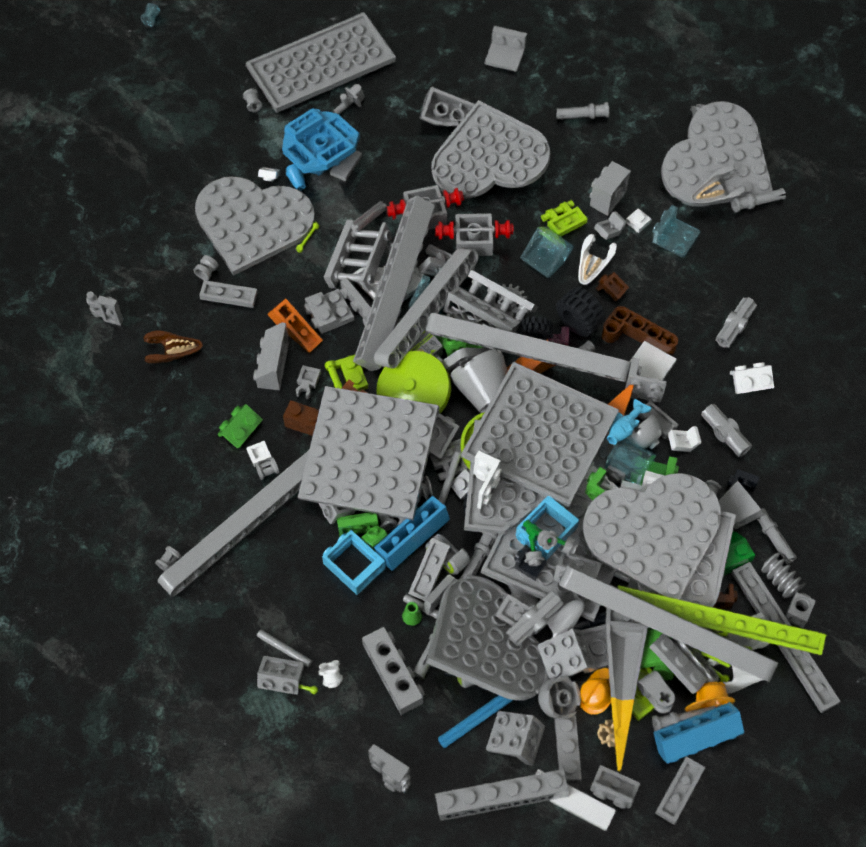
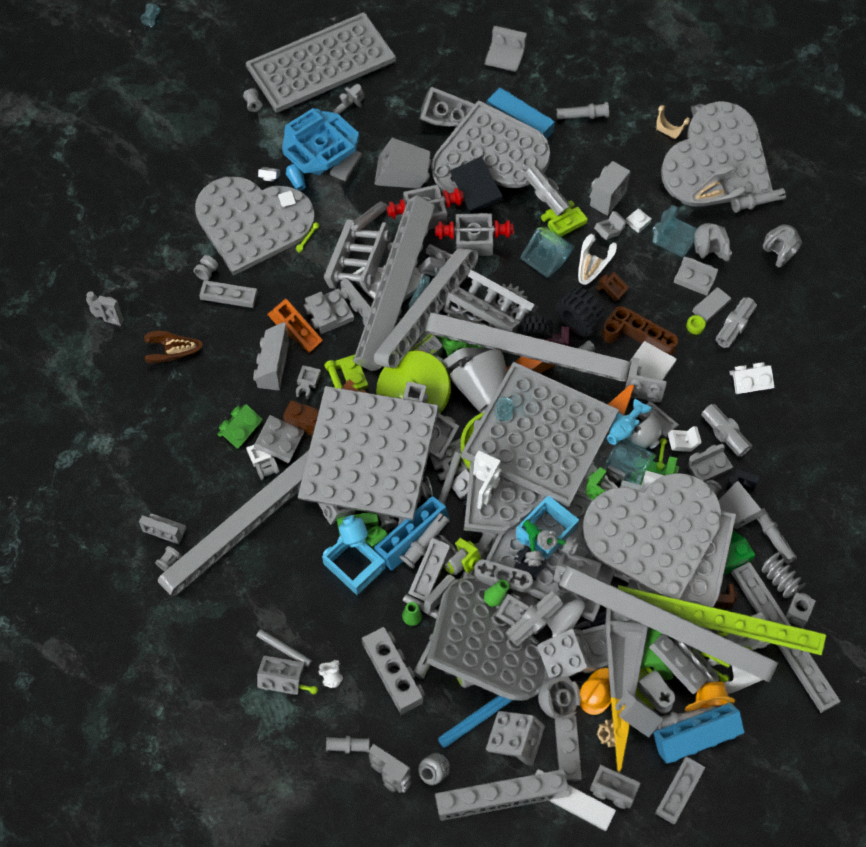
none -> light grey bracket [139,514,187,544]
none -> light grey plate [254,415,304,463]
none -> white sticker [278,191,296,207]
none -> light grey pin [326,736,369,753]
none -> medium azure head [339,515,368,547]
none -> light grey slope [375,138,431,189]
none -> light grey pin [399,513,450,569]
none -> light grey brick [403,381,429,403]
none -> light grey head [418,753,450,785]
none -> black tile [449,156,503,214]
none -> lime bracket [455,538,482,574]
none -> light grey beam [474,560,533,592]
none -> bright green cone [484,579,510,607]
none -> dark azure brick [487,88,555,140]
none -> clear light blue bush [495,397,514,422]
none -> light grey piece [524,164,570,216]
none -> light grey hinge [615,690,663,737]
none -> tan helmet [656,105,690,139]
none -> lime hinge [656,438,667,471]
none -> light grey bracket [674,257,718,296]
none -> lime tile [686,315,706,334]
none -> light grey bracket [687,444,733,483]
none -> light grey tile [692,287,731,323]
none -> light grey helmet [694,223,732,261]
none -> light grey helmet [763,224,802,267]

